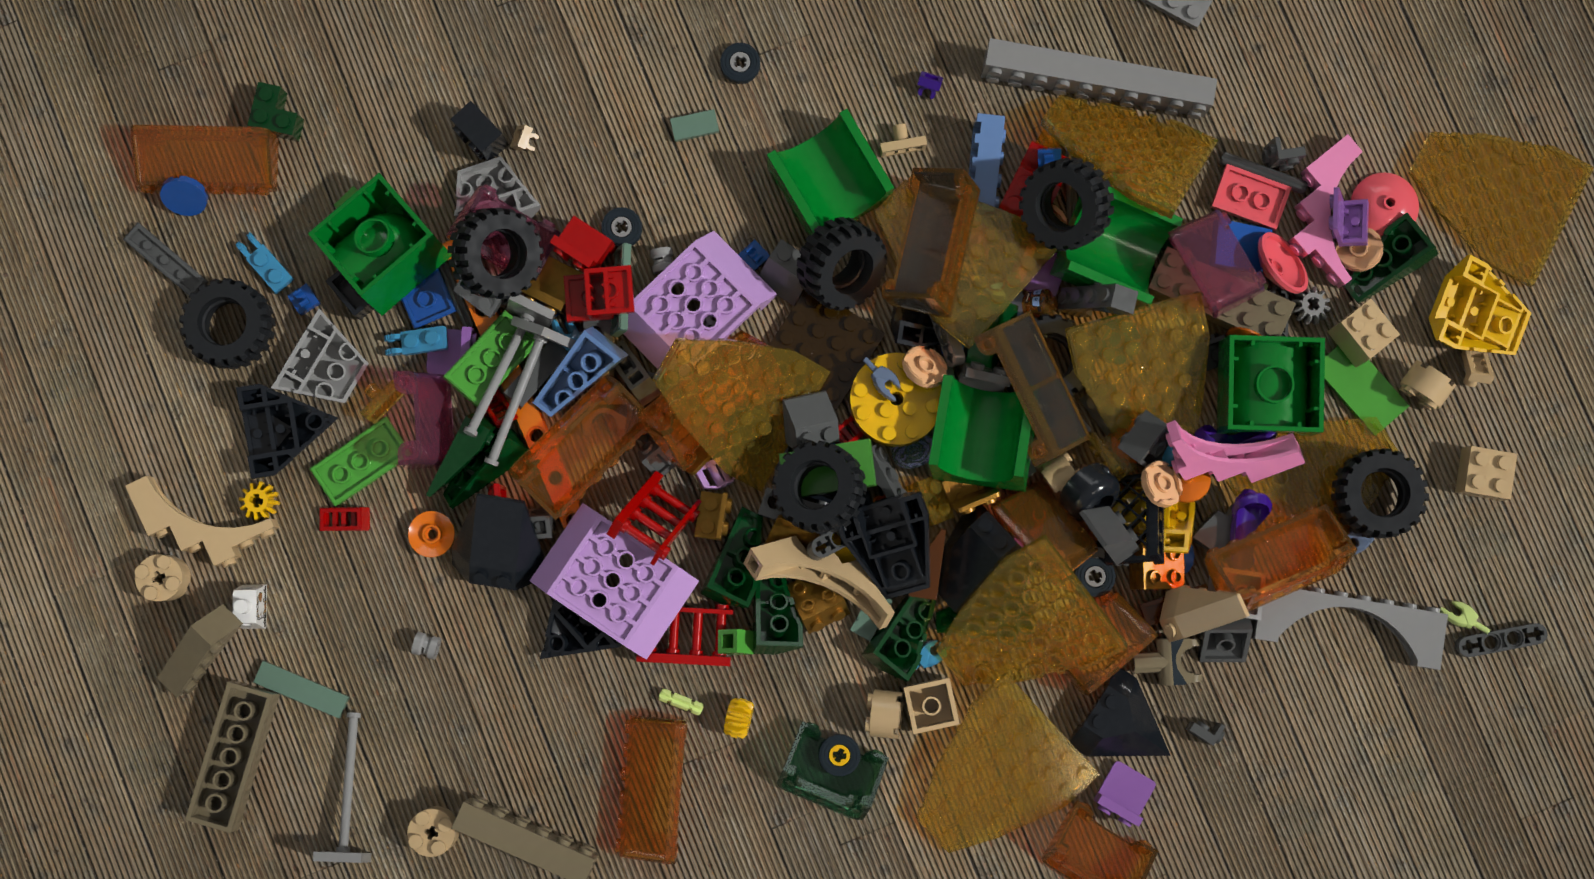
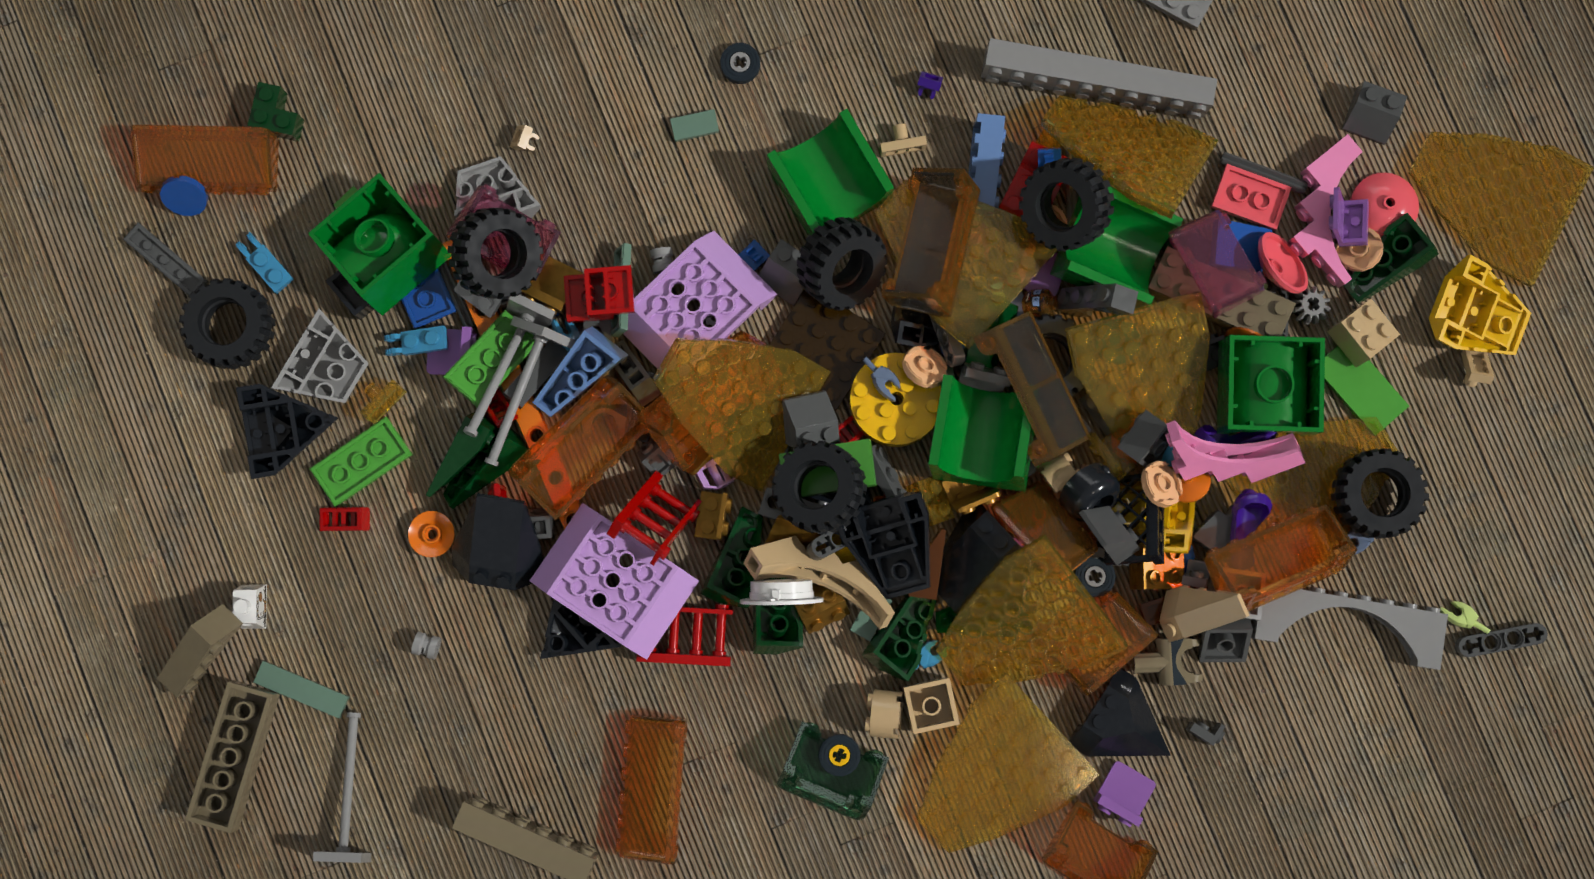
tan arch [125,476,280,568] -> none
tan brick [135,554,191,602] -> none
yellow gear [238,481,280,521] -> none
blue tile [287,283,321,316] -> none
clear pink windscreen [393,371,454,469] -> none
tan brick [407,806,460,857] -> none
black brick [451,101,509,161] -> none
red bracket [550,215,617,273] -> none
black bush [601,207,642,248] -> none
yellowish green axle [658,689,704,715] -> none
bright green brick [718,629,754,655] -> none
yellow gear [724,698,754,739] -> none
clear light blue dish [892,434,933,469] -> none
dark grey bracket [1262,137,1306,171] -> none
tan brick [1399,360,1456,410] -> none
tan brick [1455,446,1517,501] -> none
none -> white piece [740,579,824,605]
none -> dark grey bracket [1182,559,1212,588]
none -> dark grey slope [1342,81,1408,145]

